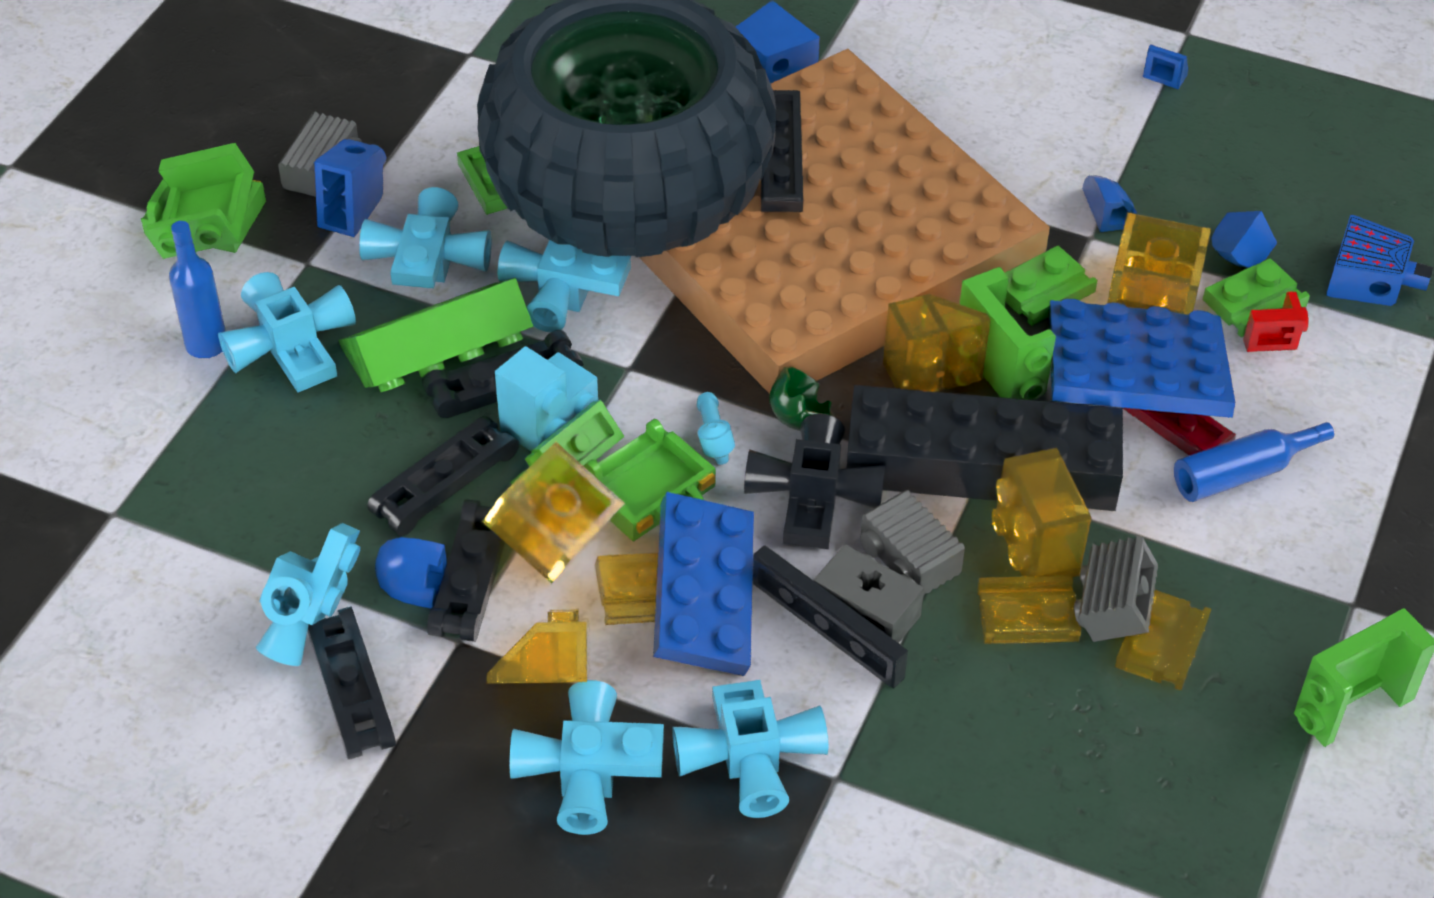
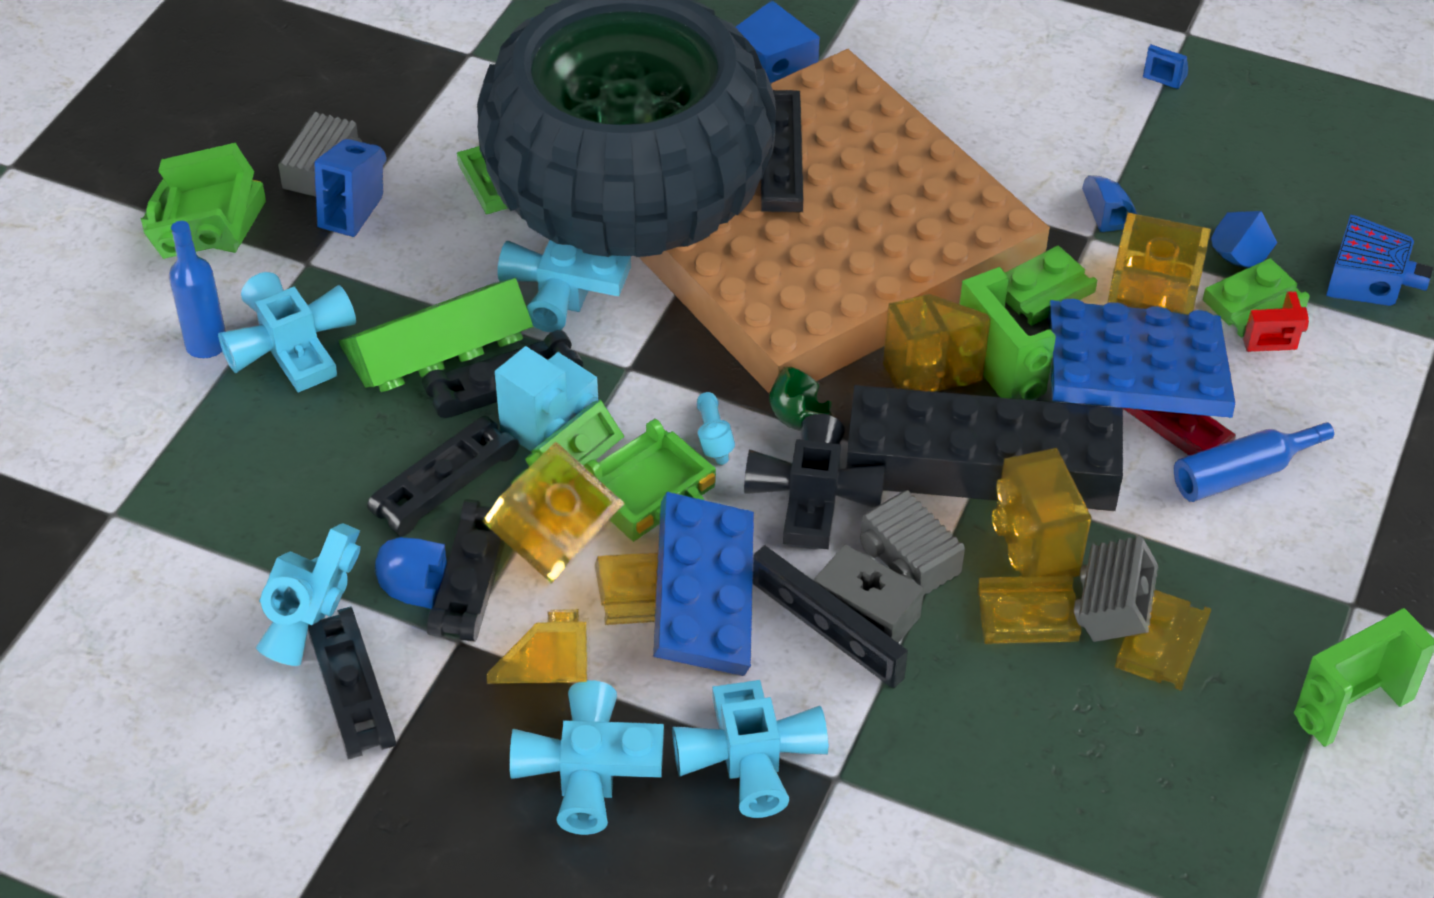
medium azure brick [359,187,492,289] -> none

